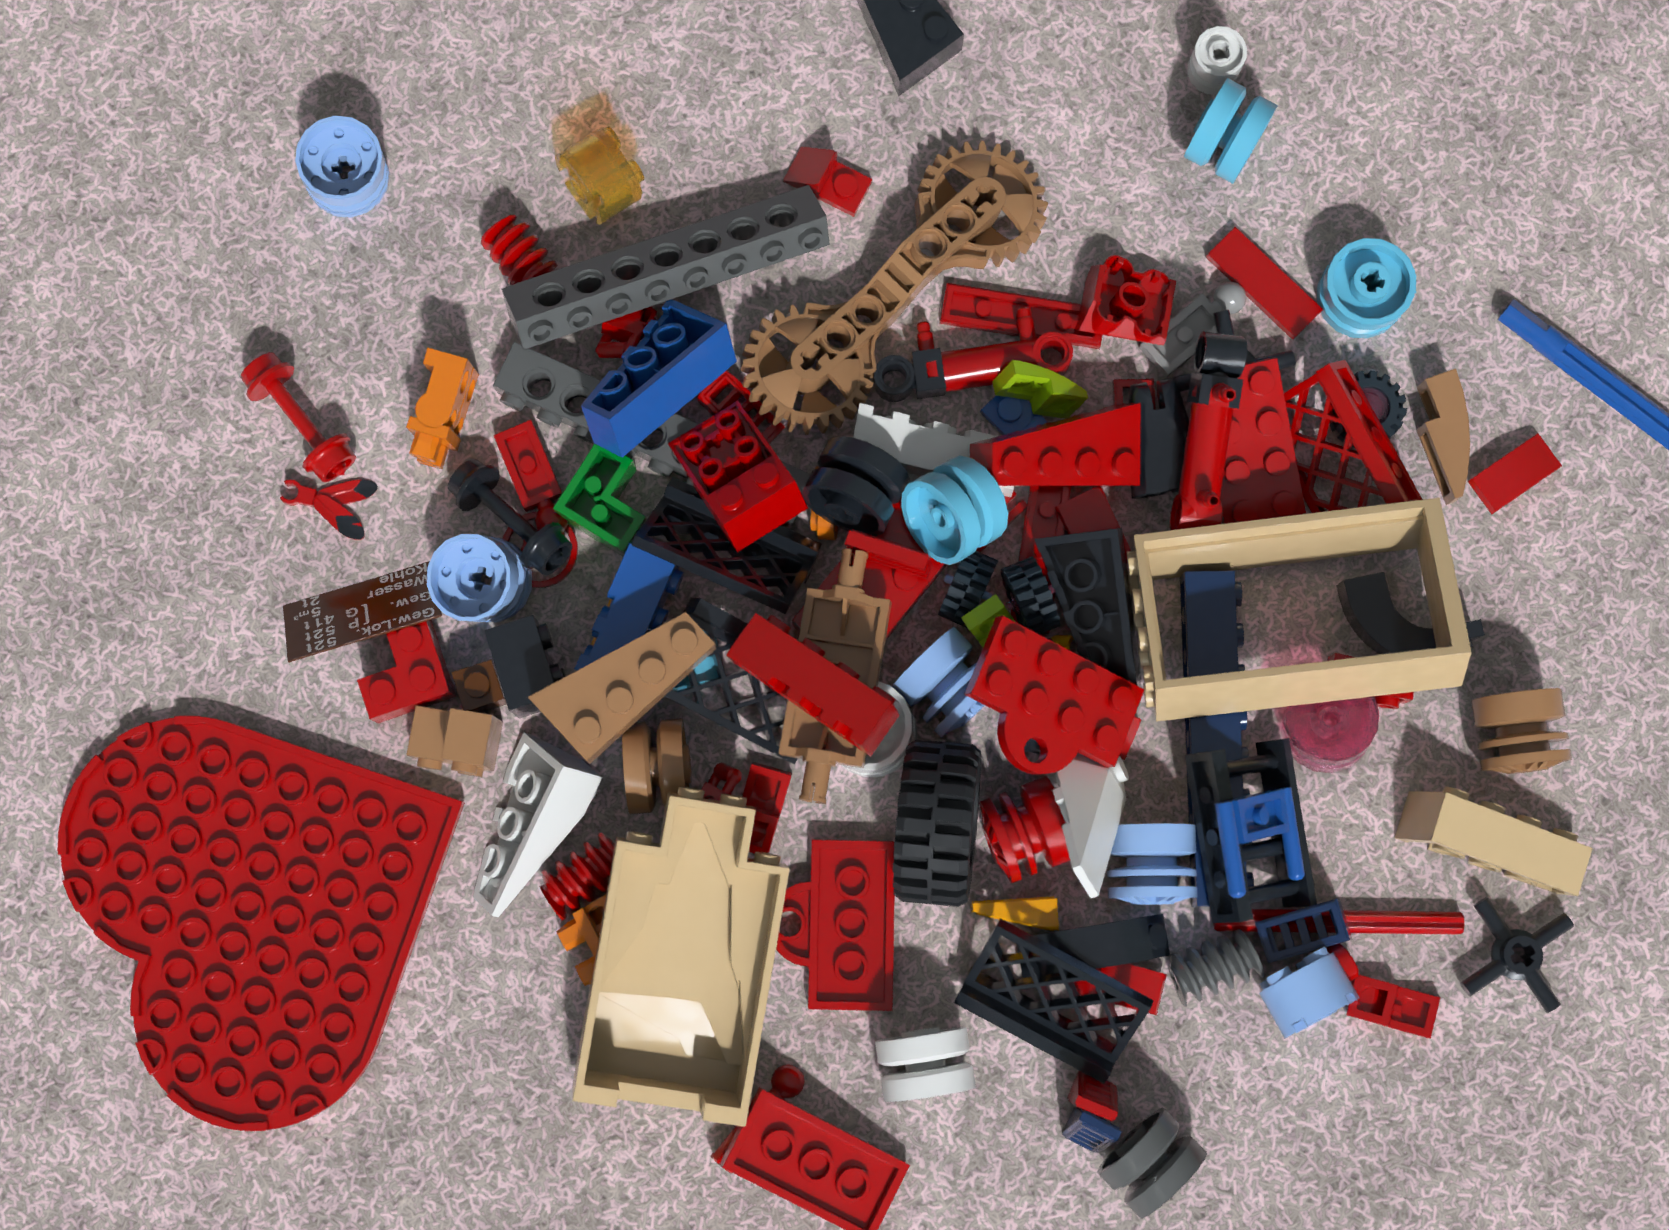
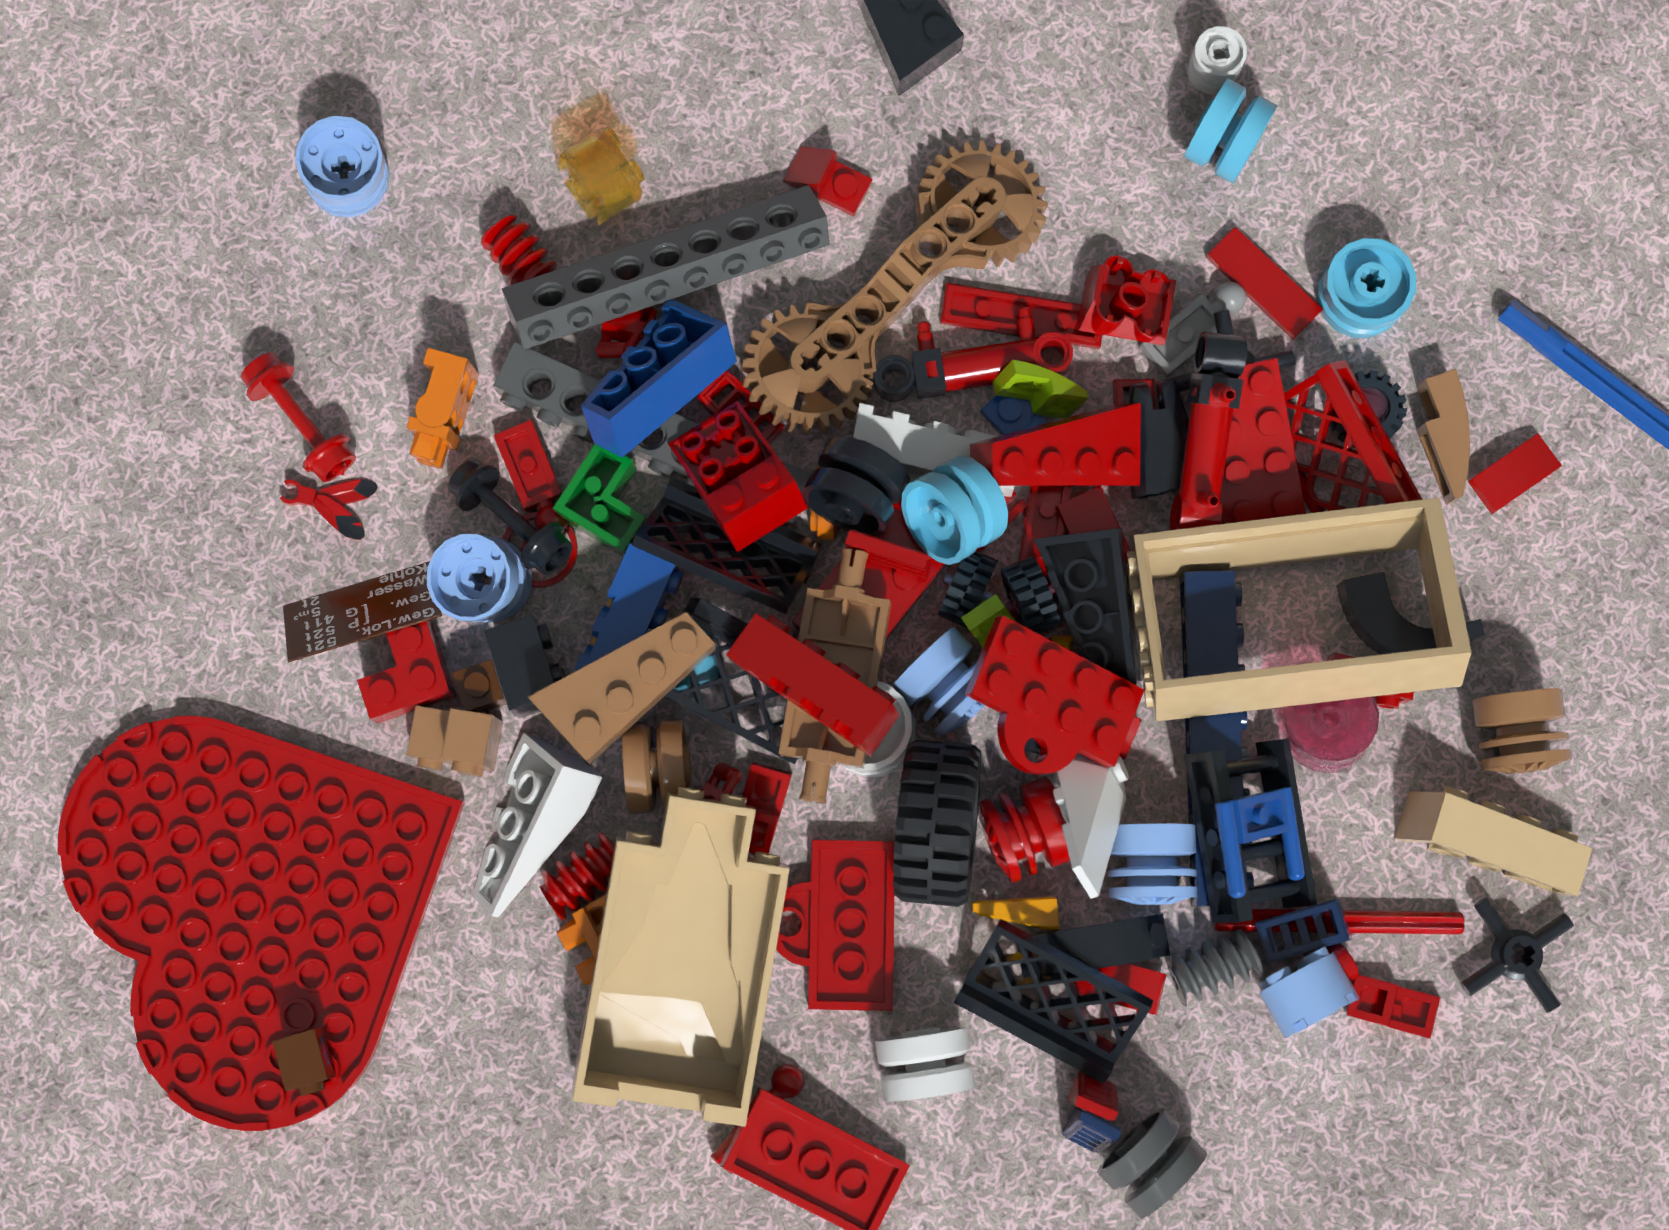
none -> reddish brown brick [272,1027,336,1096]

